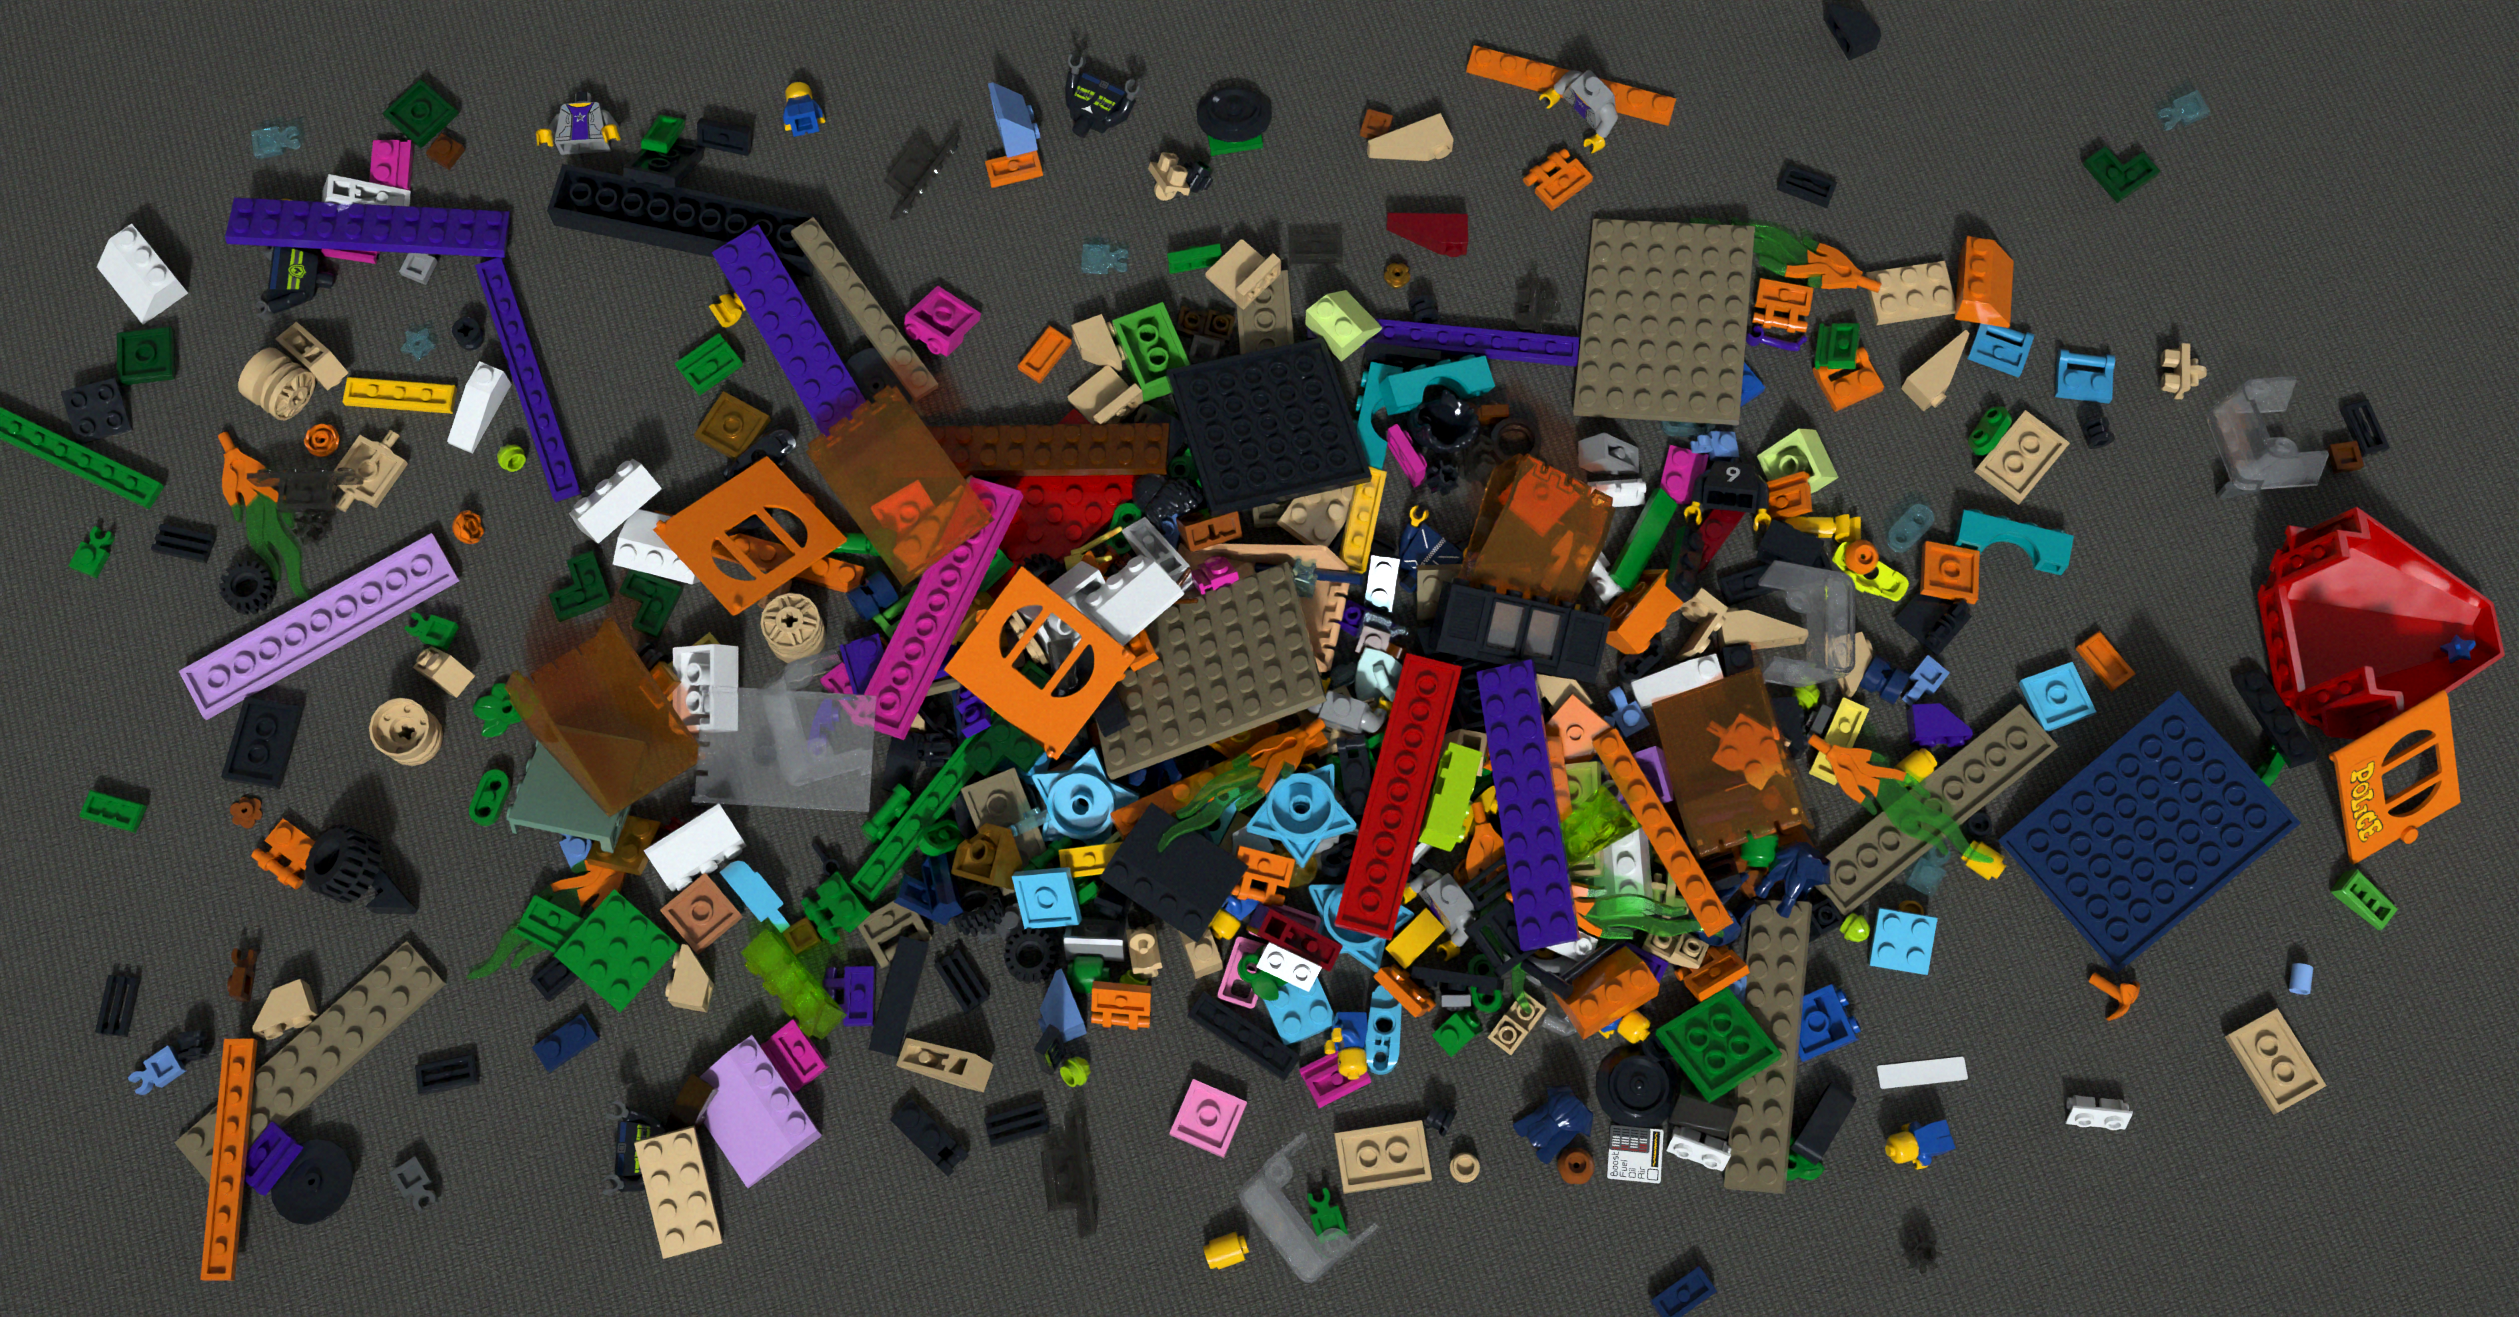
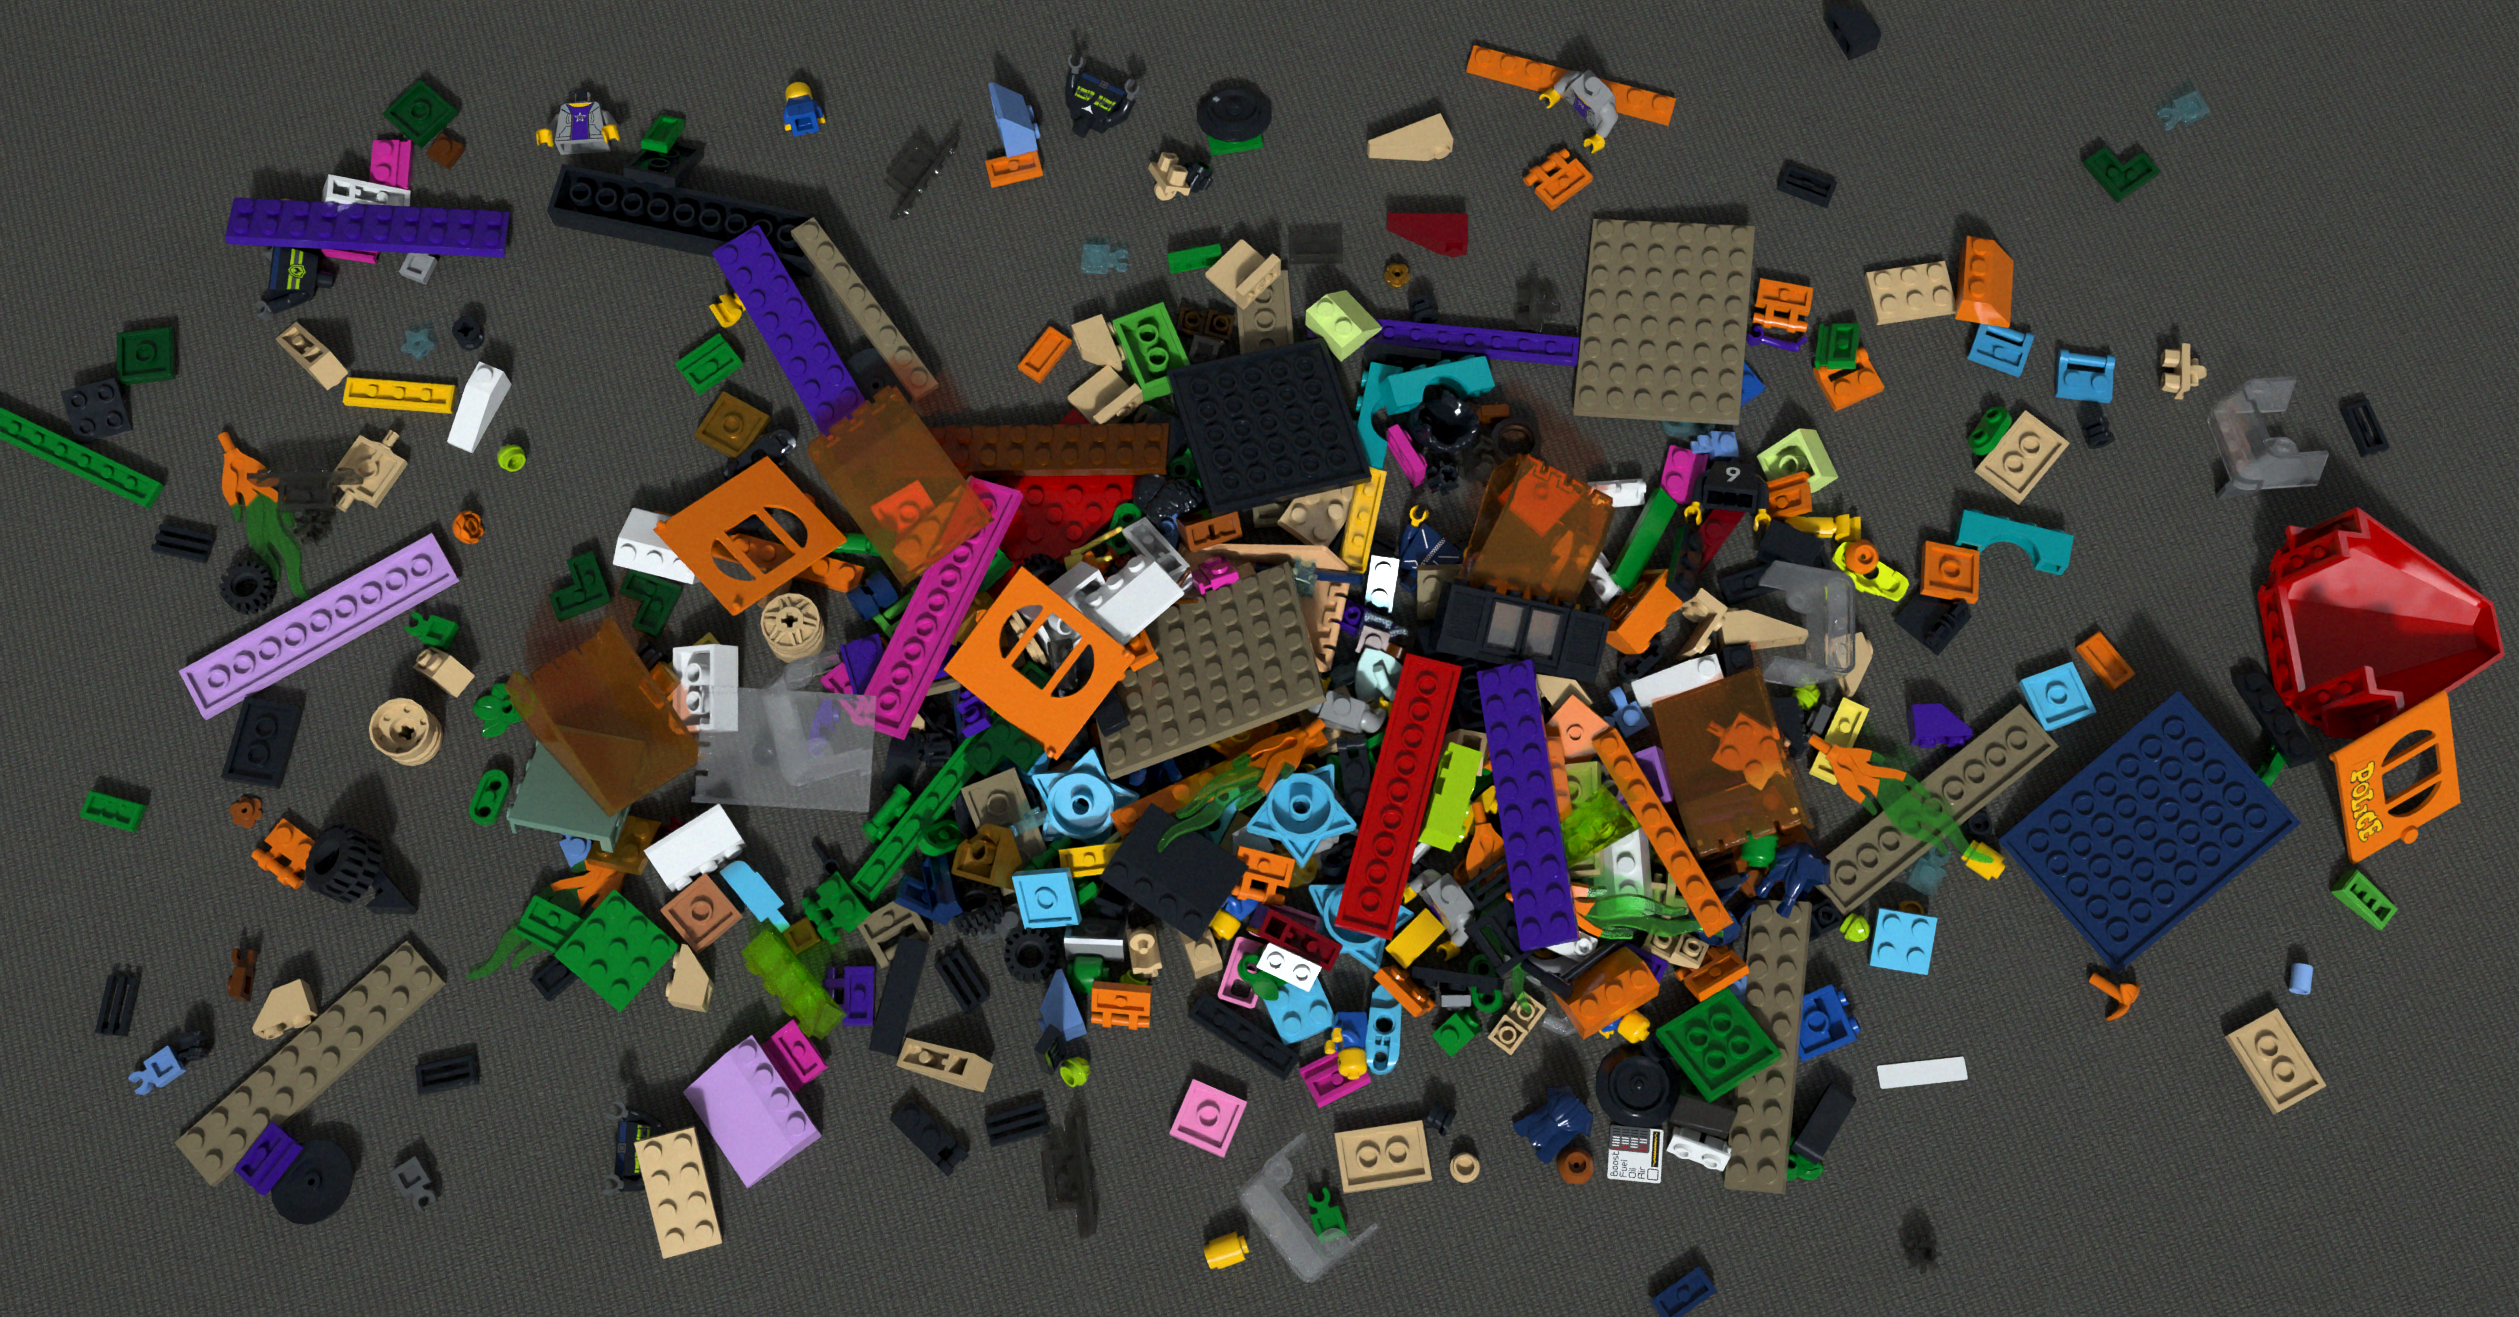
green plate [68,526,115,579] -> none
white slope [97,223,188,325] -> none
orange plate [200,1038,257,1281] -> none
tan wheel [238,347,315,421] -> none
clear light blue plate [251,126,302,159] -> none
orange plate [304,424,340,457] -> none
dark purple plate [475,257,582,503] -> none
dark blue plate [532,1014,600,1073] -> none
white slope [569,459,662,543] -> none
dark brown slope [666,1073,719,1133] -> none
black hinge [697,118,751,156] -> none
dark pink plate [903,286,981,357] -> none
dark orange plate [1360,109,1393,139] -> none
light grey slope [1578,433,1639,475] -> none
piece [1690,217,1882,293] -> none
dark blue wheel [1859,654,1911,705] -> none
piece [1885,1120,1955,1170] -> none
clear light blue plate [1886,504,1934,553] -> none
yellow brick [1894,748,1937,789] -> none
tan slope [1901,330,1970,411] -> none
medium blue plate [1902,655,1950,706] -> none
white hinge [2065,1095,2133,1130] -> none
reddish brown plate [2327,441,2364,474] -> none
blue piece [2440,635,2476,664] -> none

